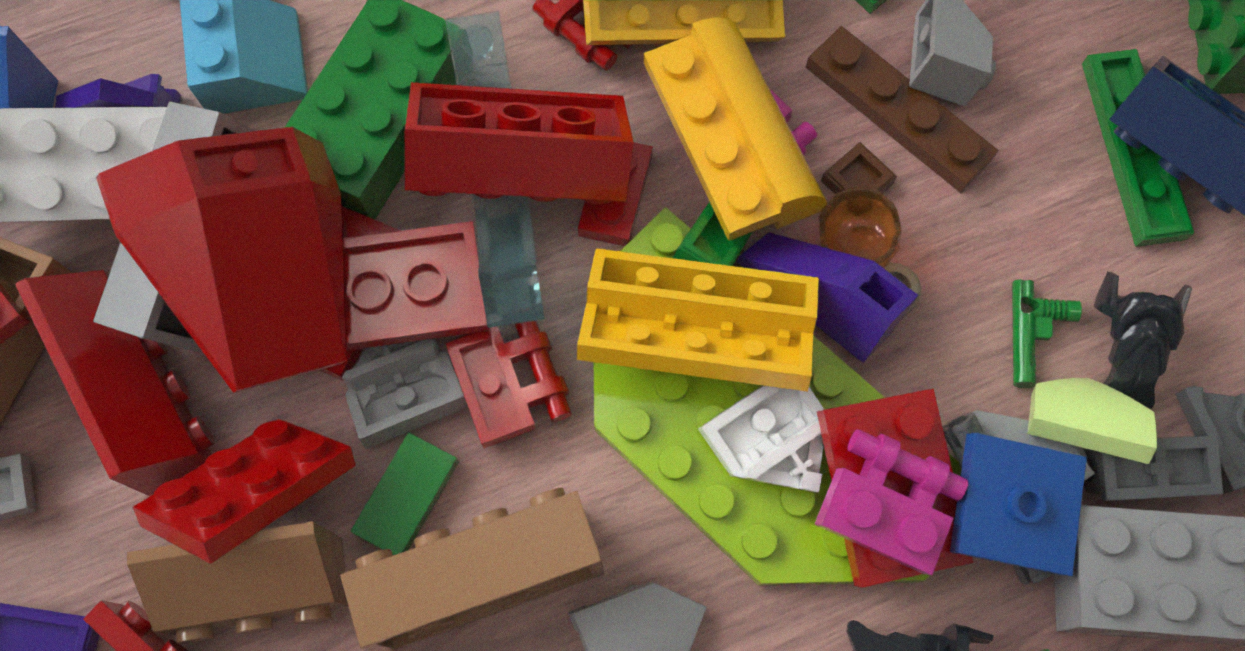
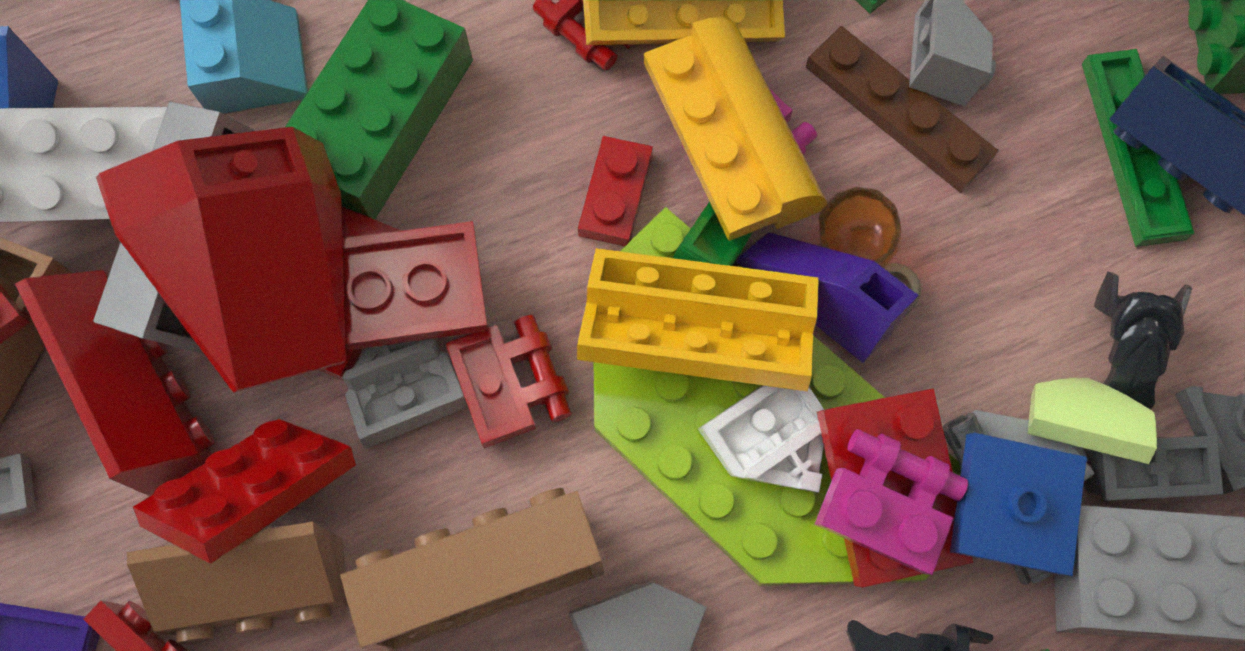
dark purple slope [55,74,181,108] -> none
green tile [350,432,459,556] -> none
red slope [405,82,634,205] -> none
clear light blue arch [445,10,545,328] -> none
reddish brown tile [821,142,897,216] -> none
green hose [1012,279,1082,388] -> none

